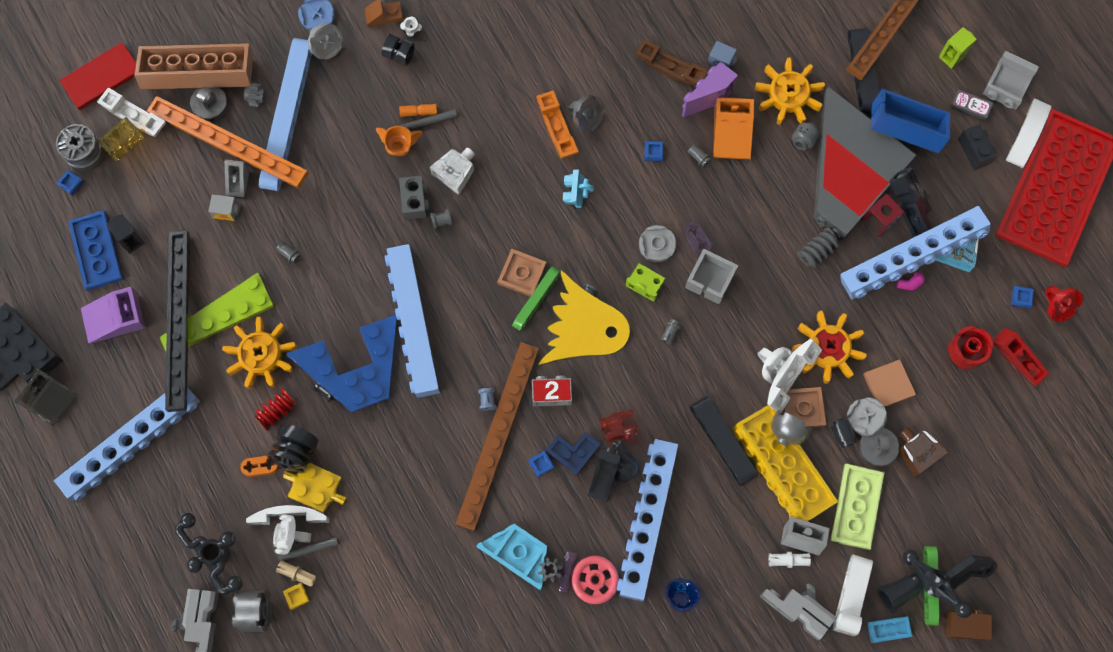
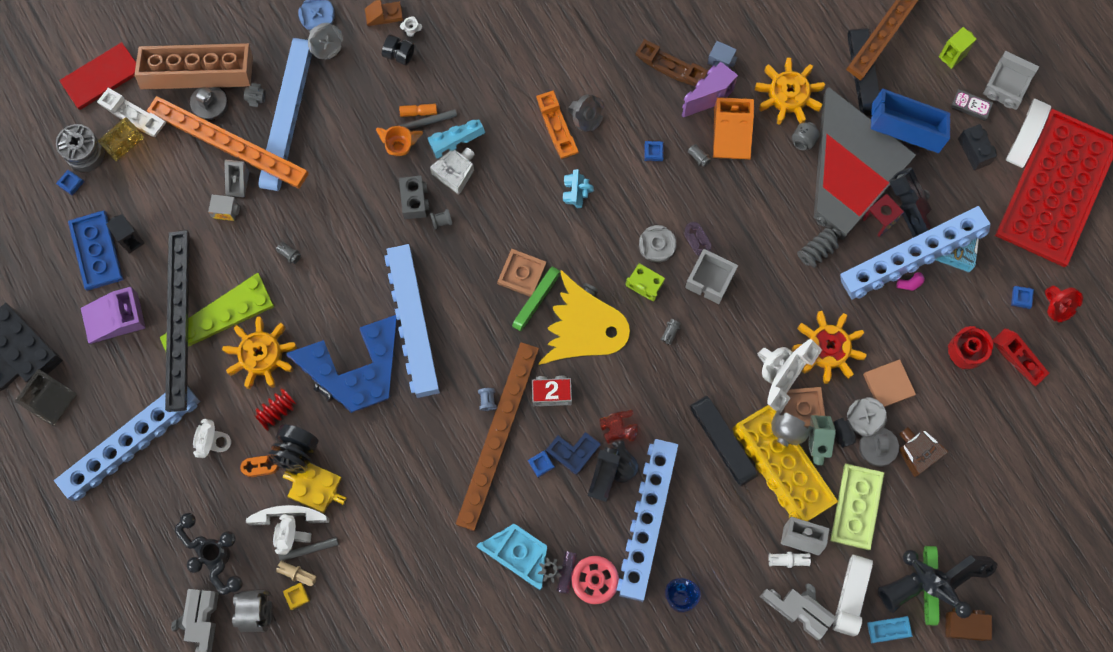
none -> white tile [193,419,231,459]
none -> medium azure wing [428,119,485,159]
none -> sand green torso [809,415,836,465]

